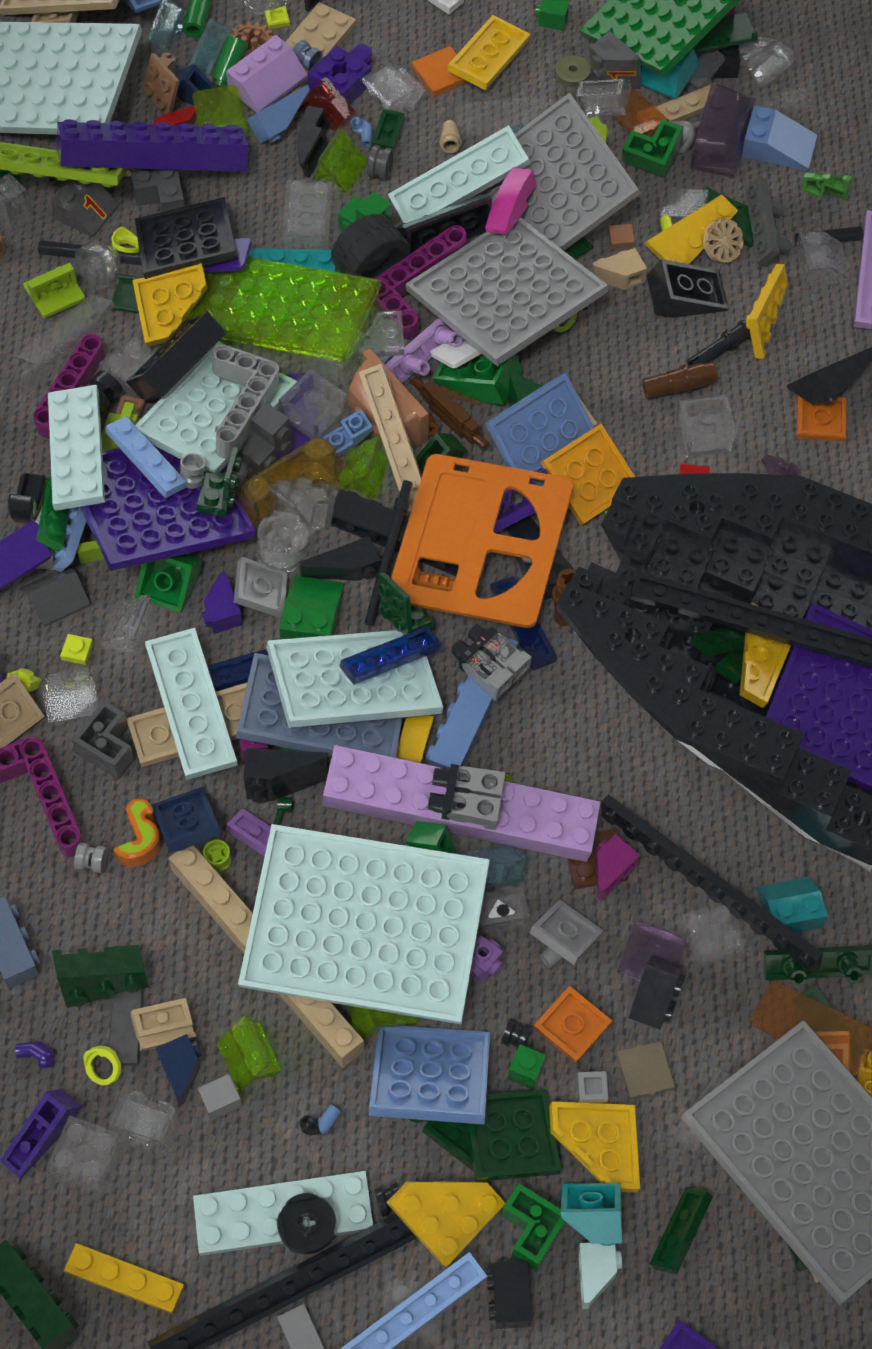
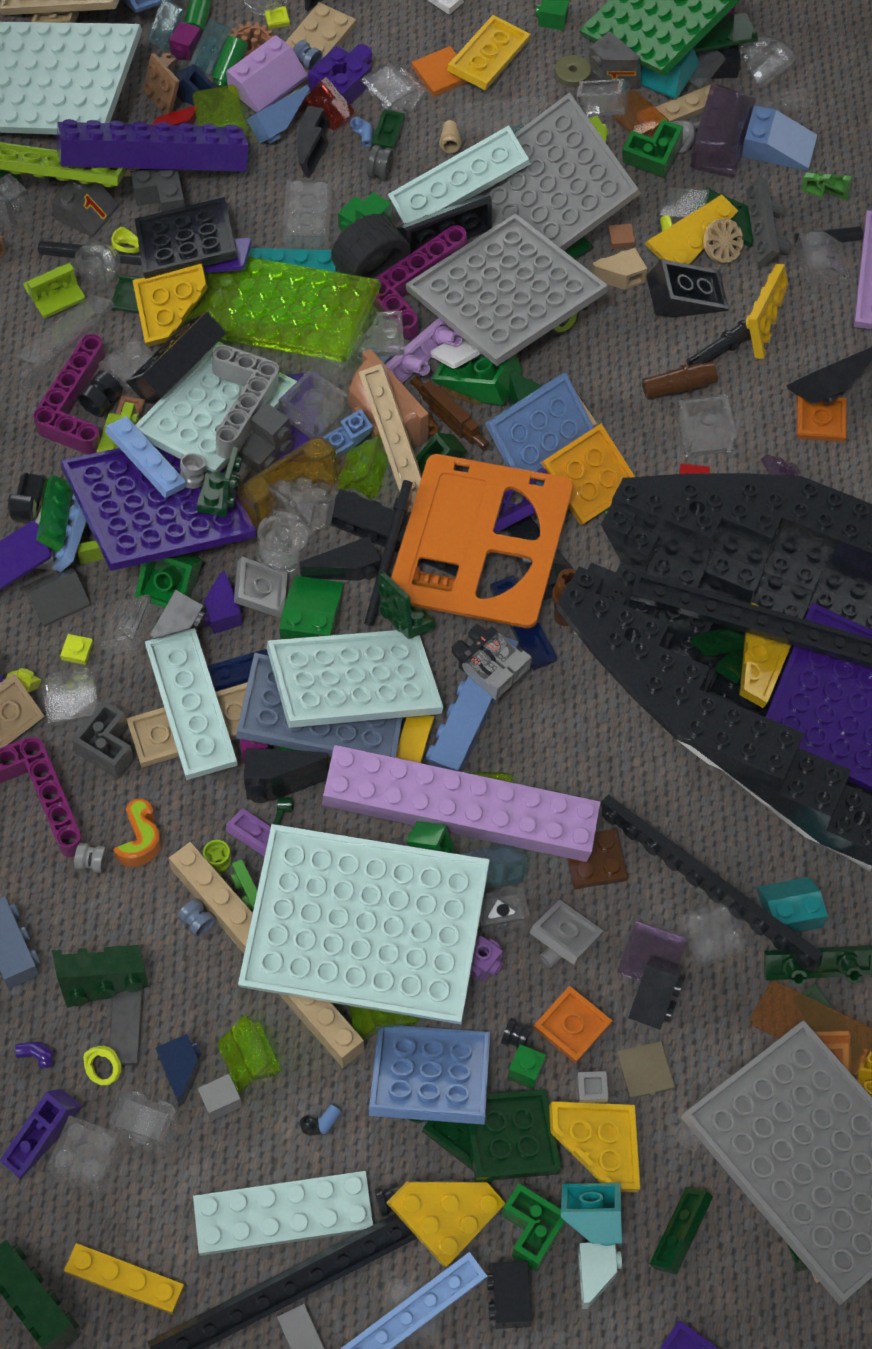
light aqua plate [48,385,105,511] -> none
tan plate [130,998,196,1052] -> none
dark blue plate [152,787,221,853] -> none
black plate [277,1193,336,1255] -> none
clear neon green bracket [313,129,367,193] -> none
clear blue plate [339,626,441,685] -> none
light grey hips [428,764,505,830] -> none
dark pink slope [485,167,536,235] -> none
magenta slope [595,834,640,901] -> none
none -> flat silver slope [149,590,204,639]
none -> magenta brick [169,21,202,61]
none -> sand blue wheel [178,898,216,937]
none -> bright green plate [230,859,257,912]

